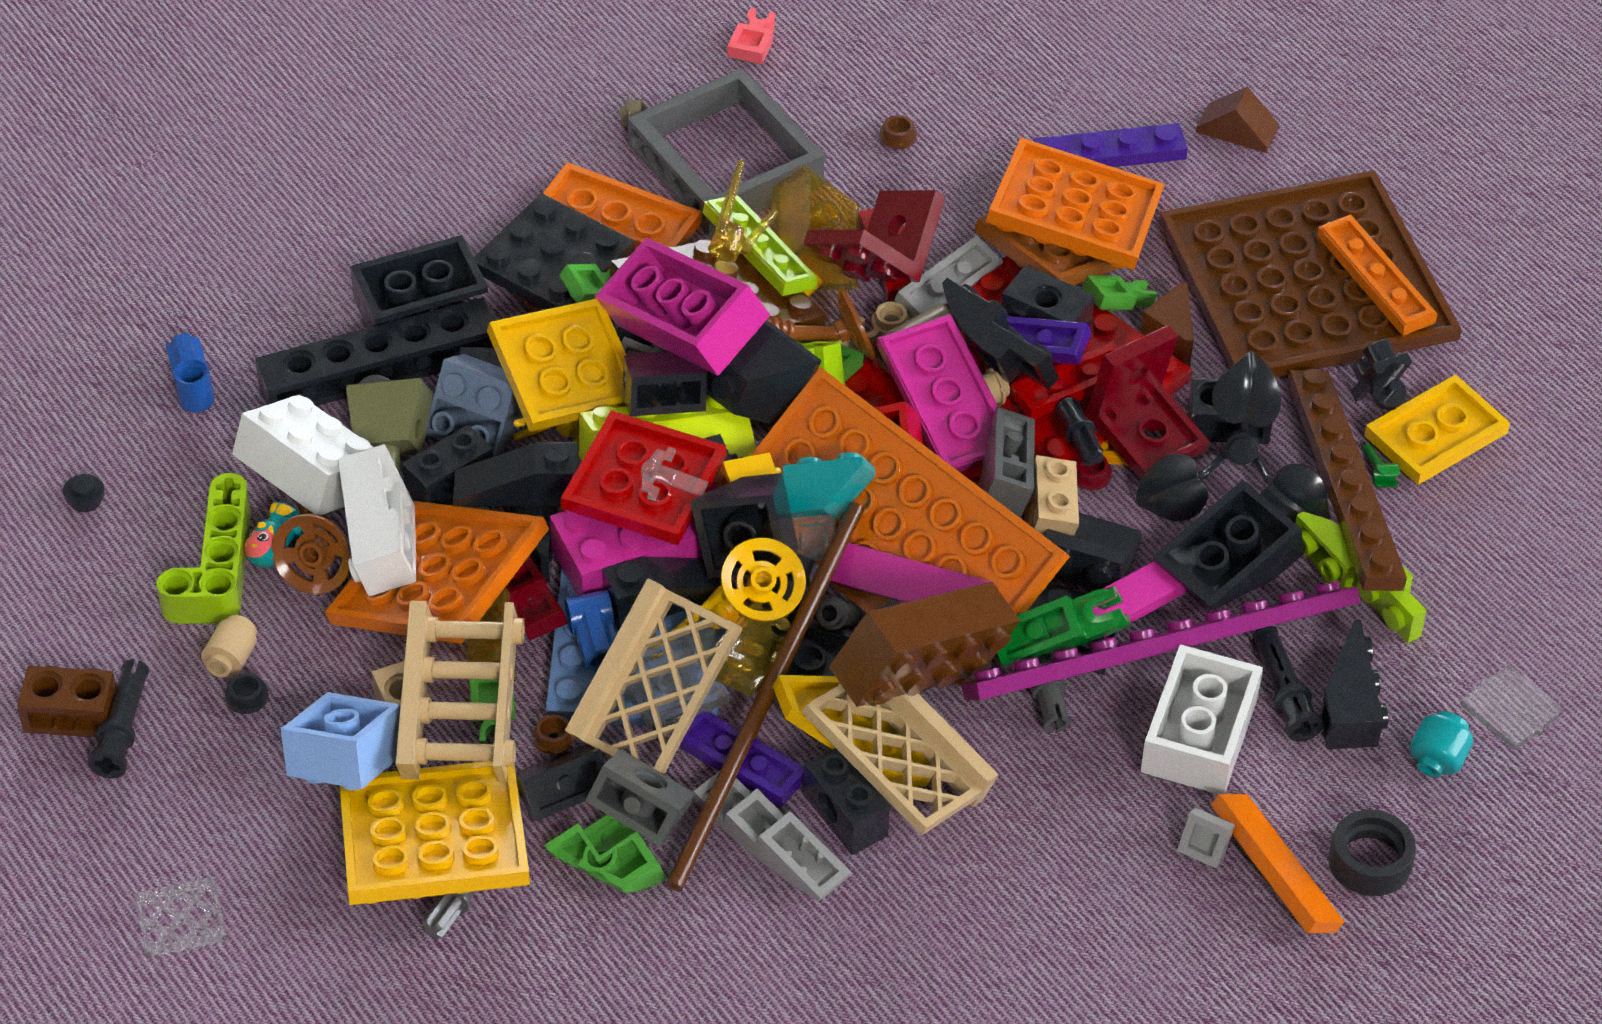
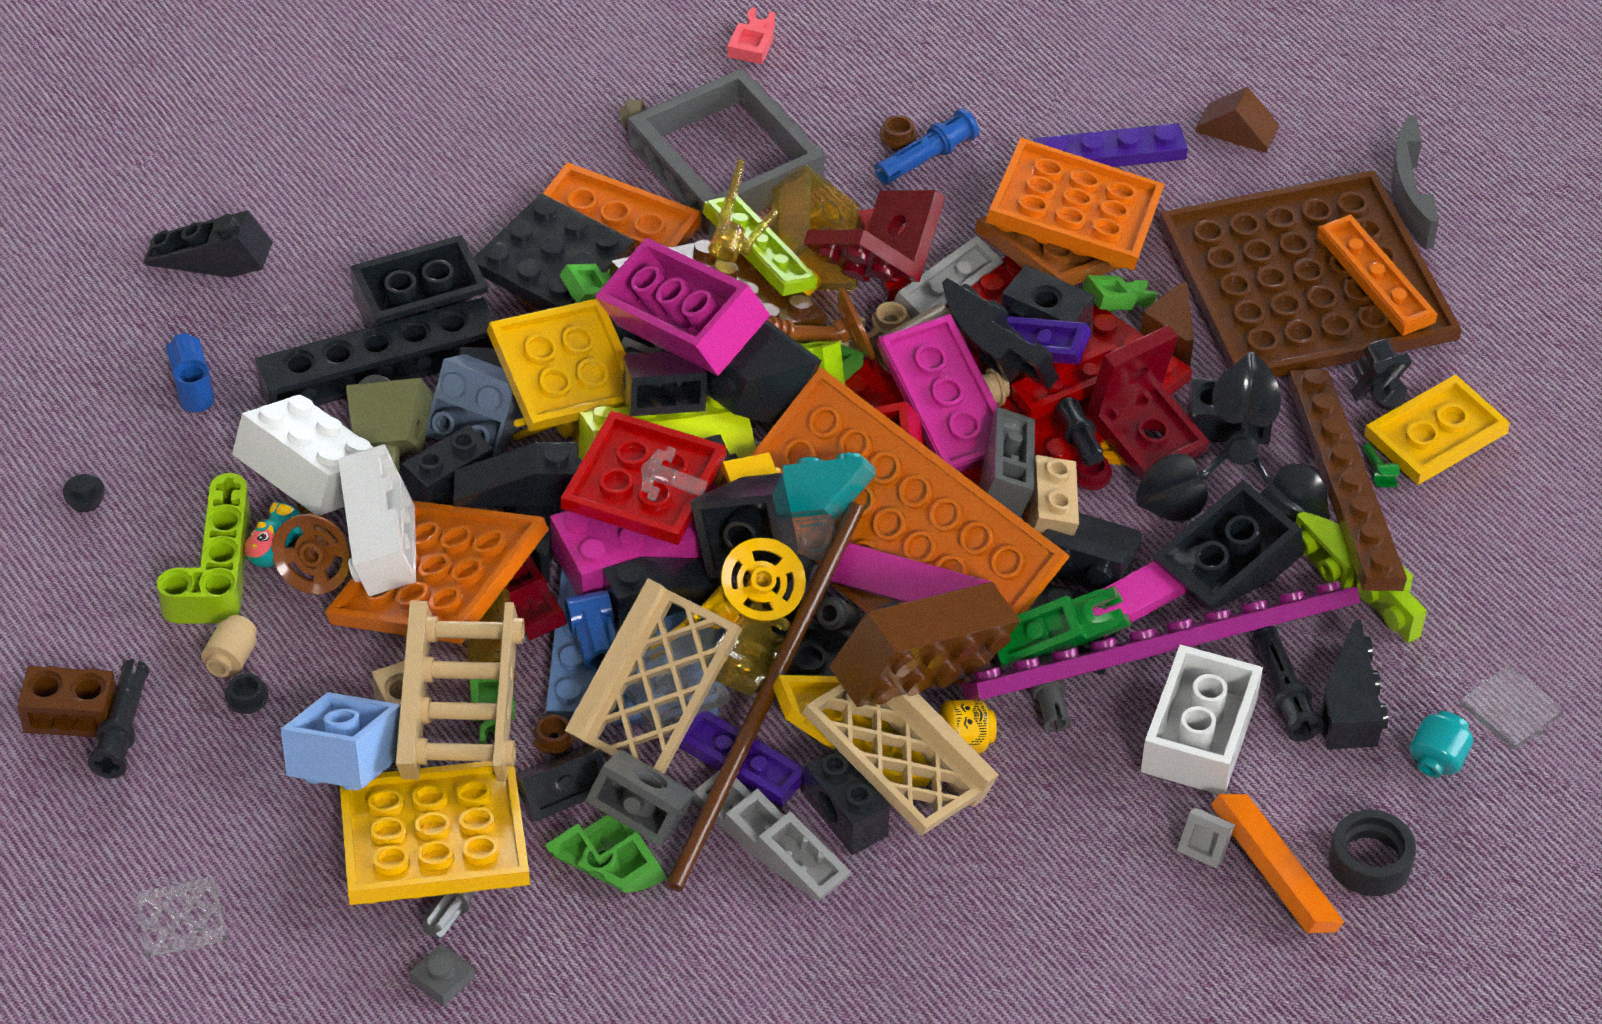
none -> black slope [143,210,273,277]
none -> dark grey plate [410,944,475,1007]
none -> blue pin [874,108,979,185]
none -> yellow head [938,699,997,755]
none -> dark grey slope [1391,115,1439,249]

